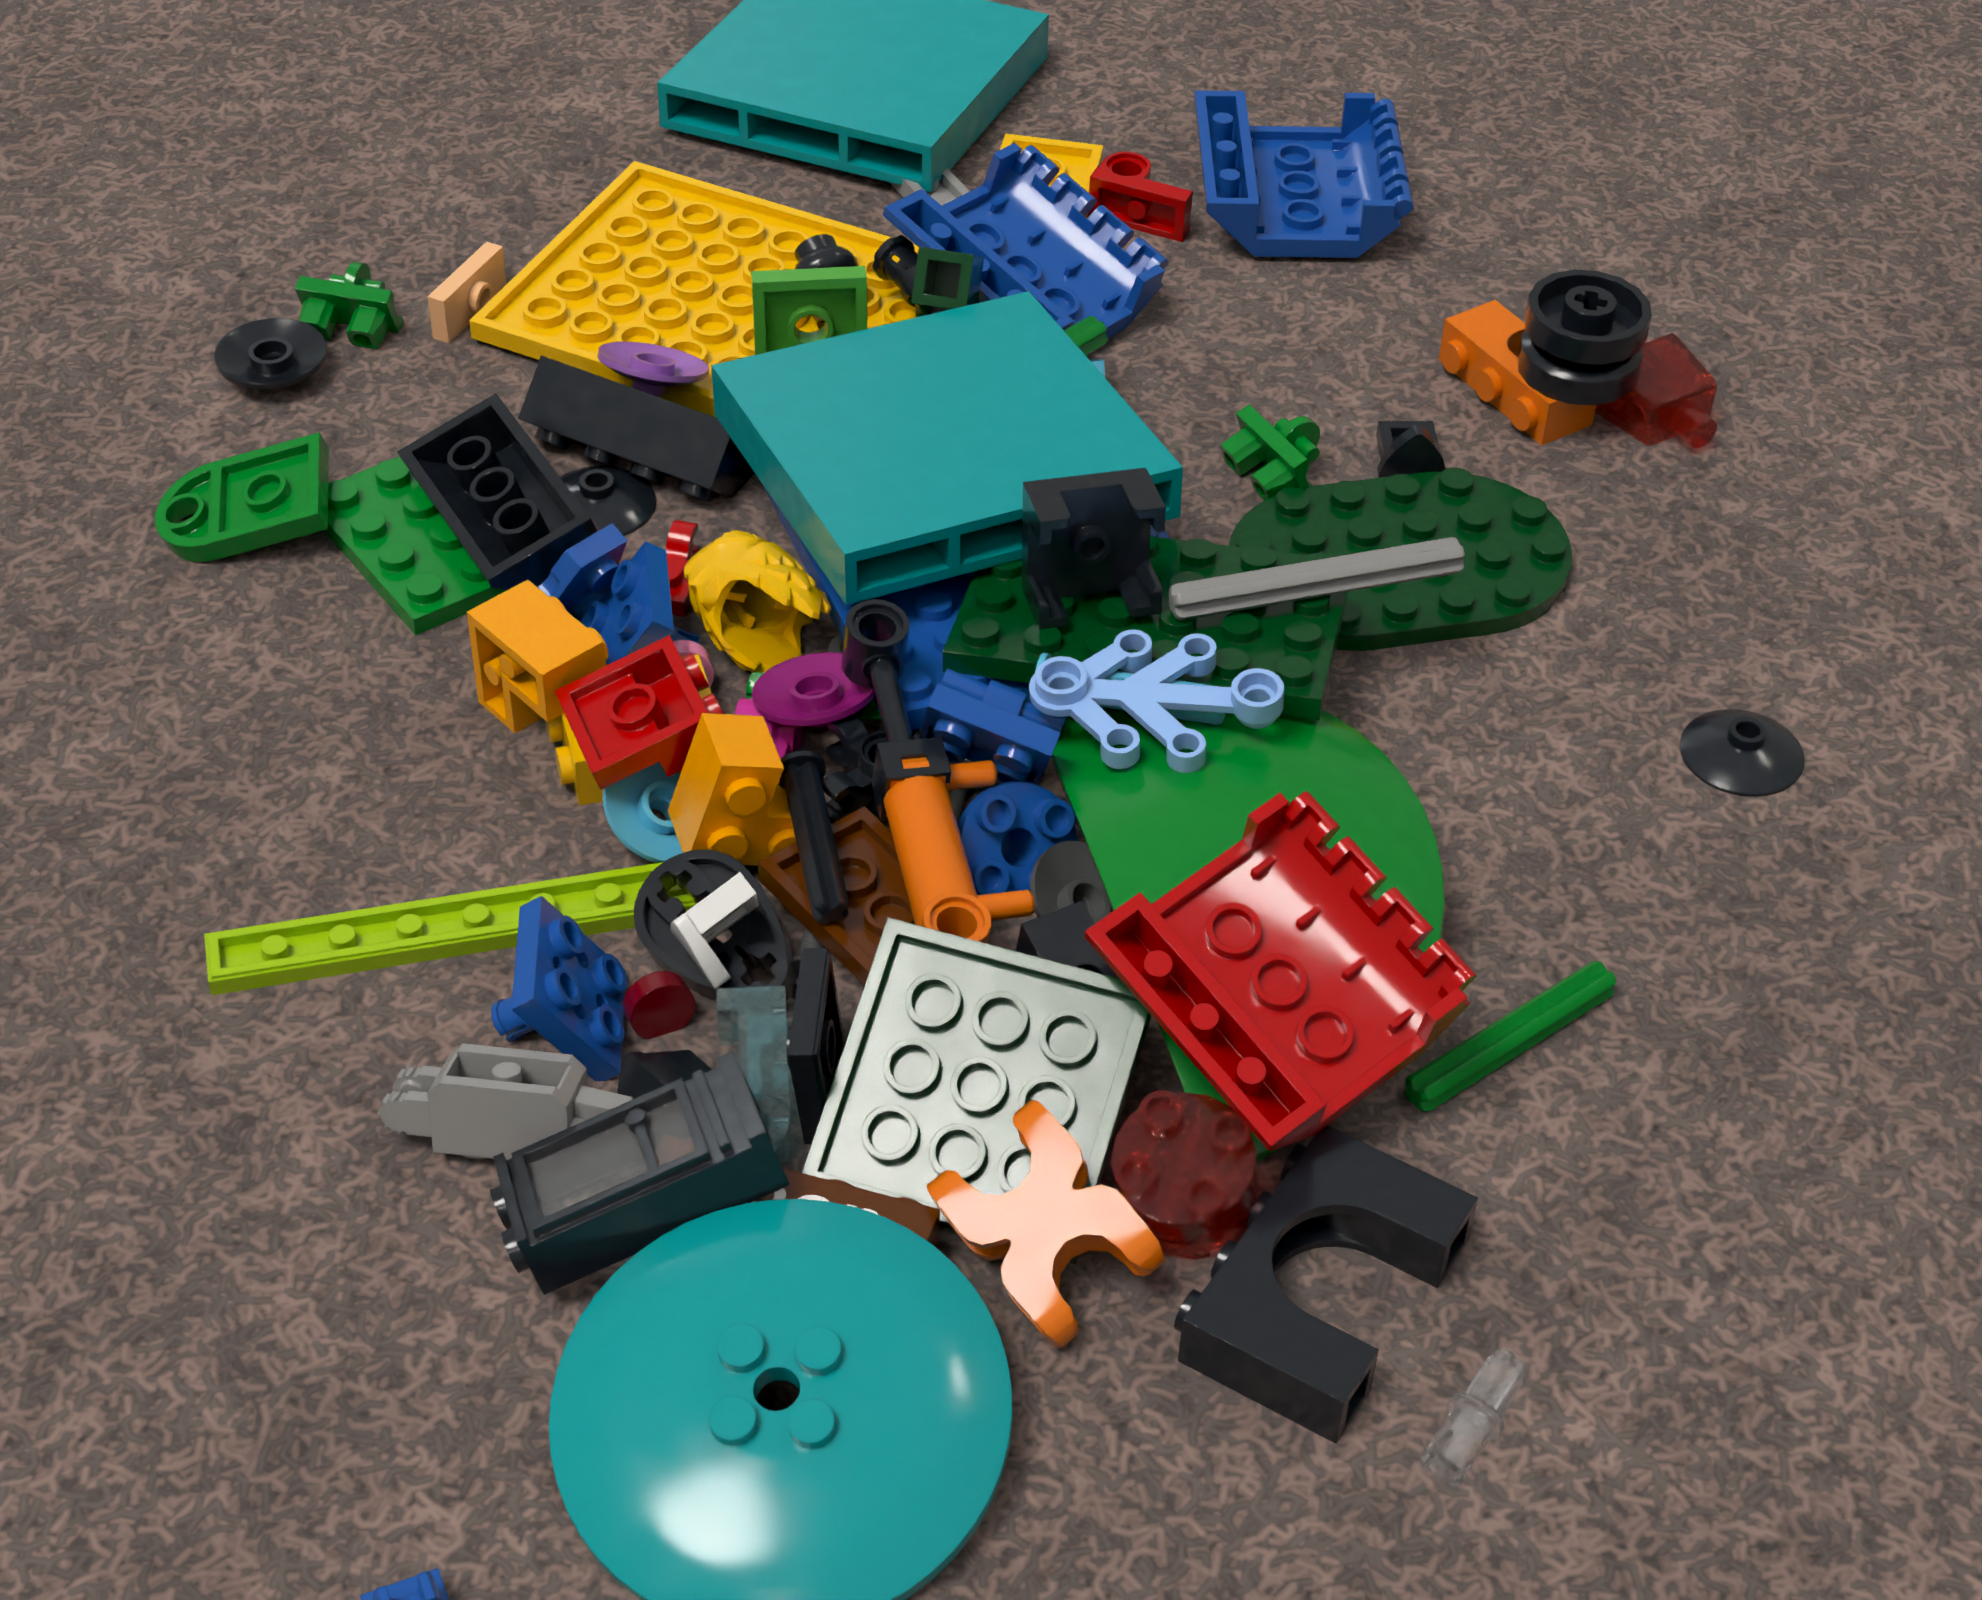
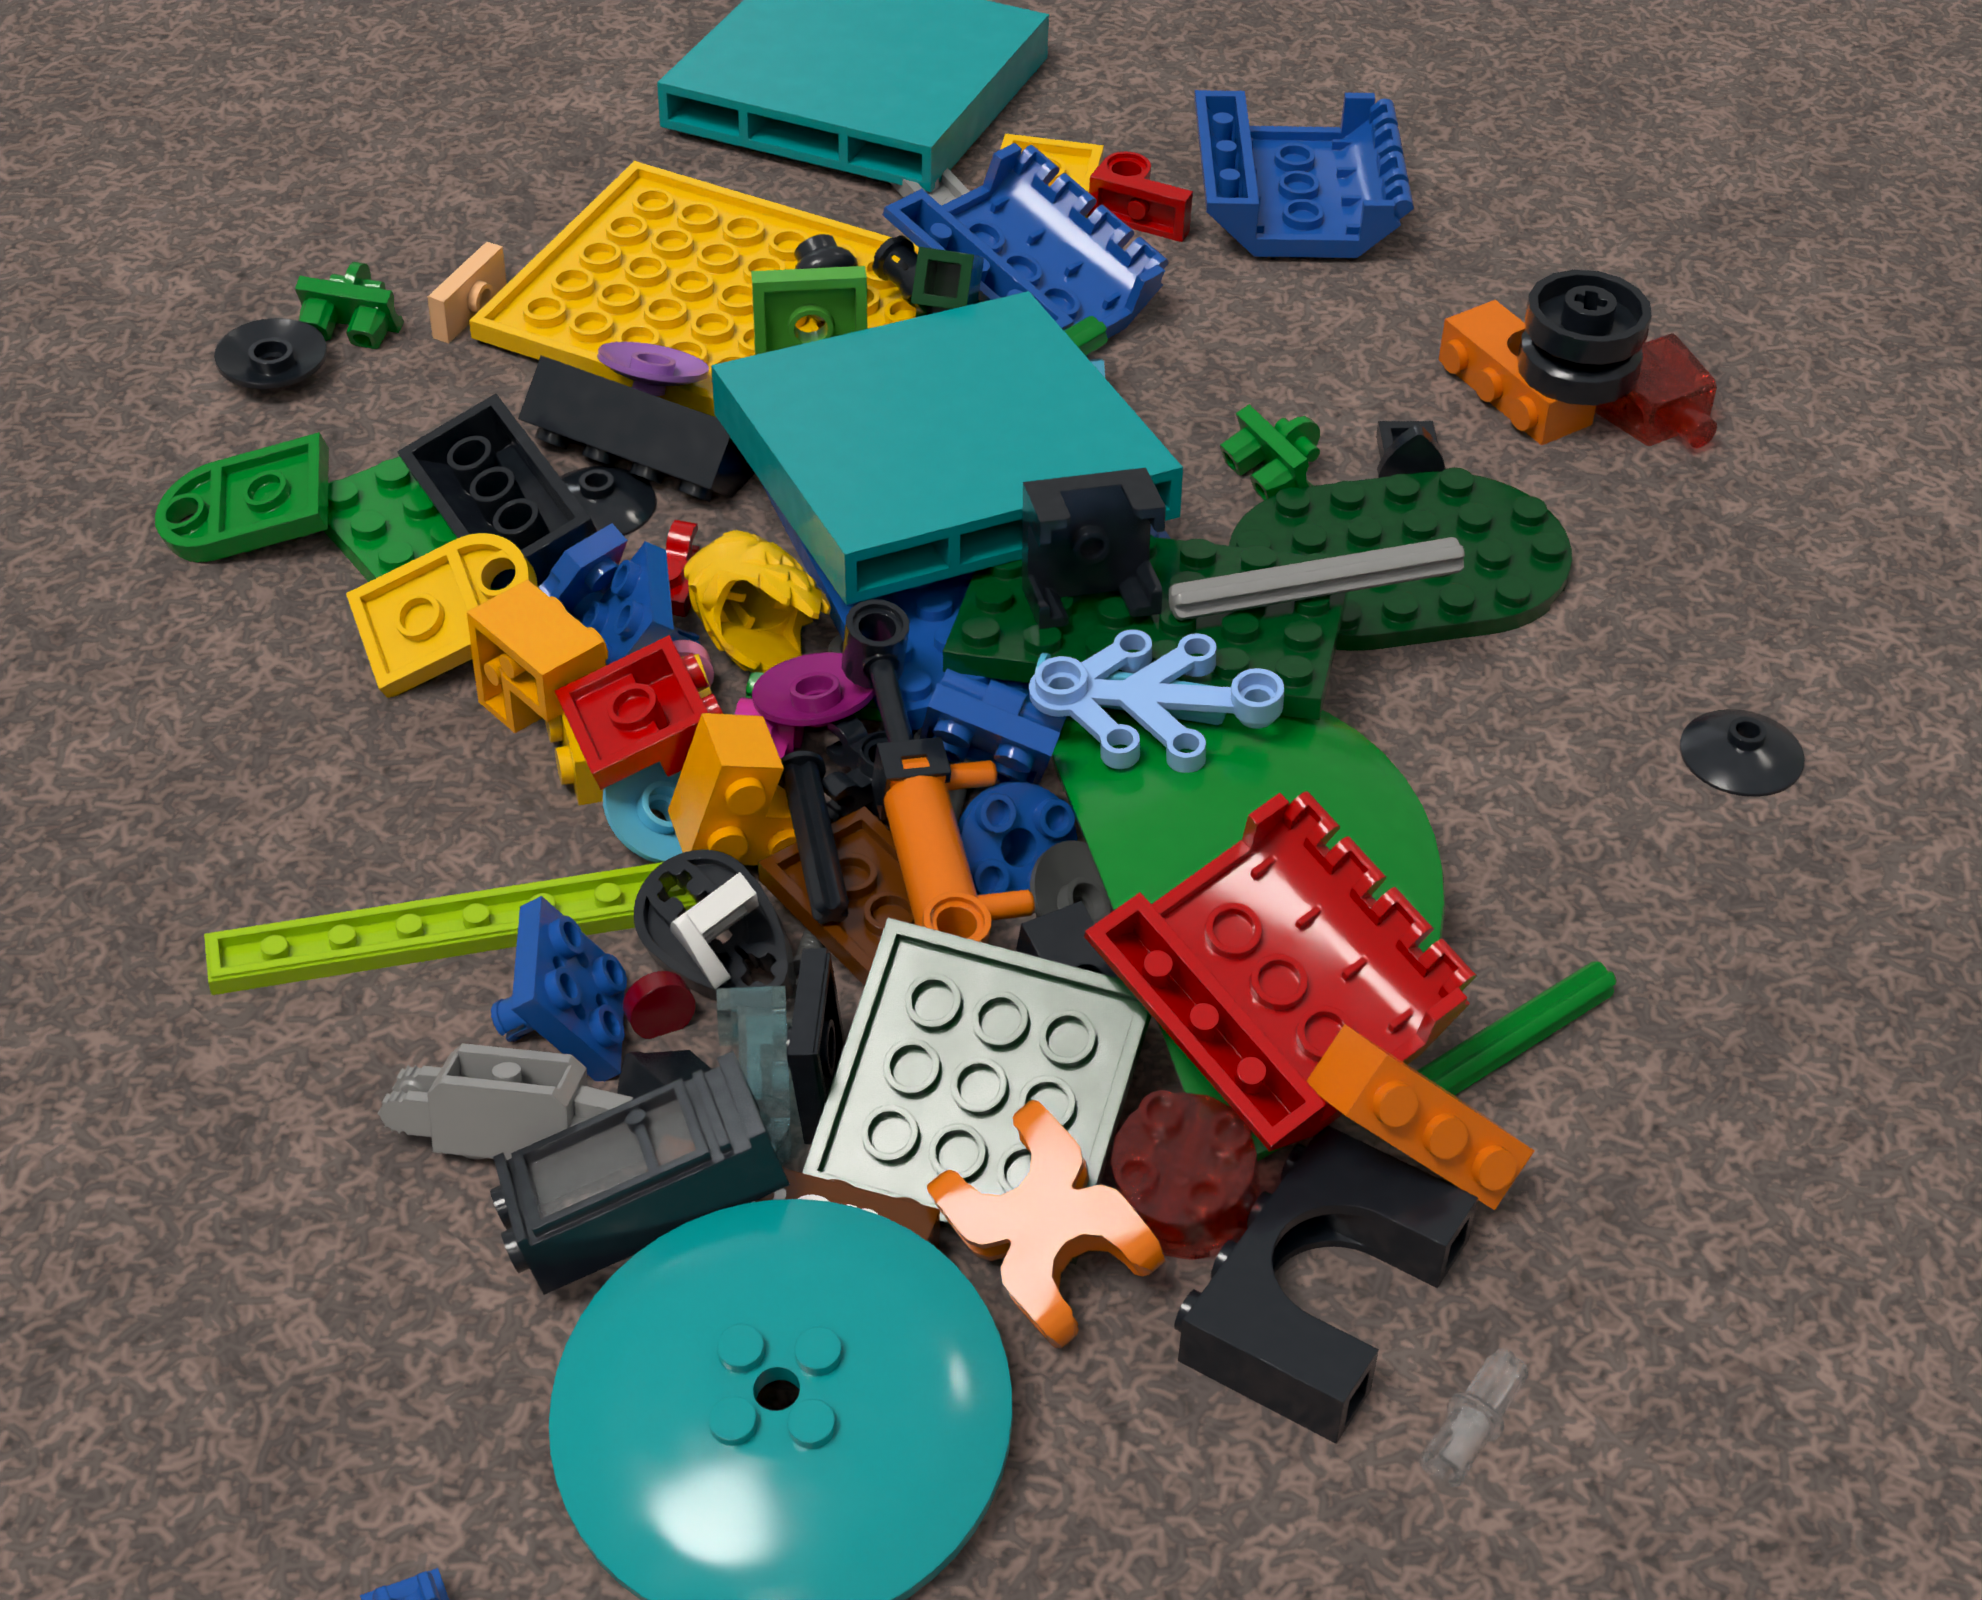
none -> yellow plate [346,533,538,698]
none -> orange brick [1306,1024,1535,1210]

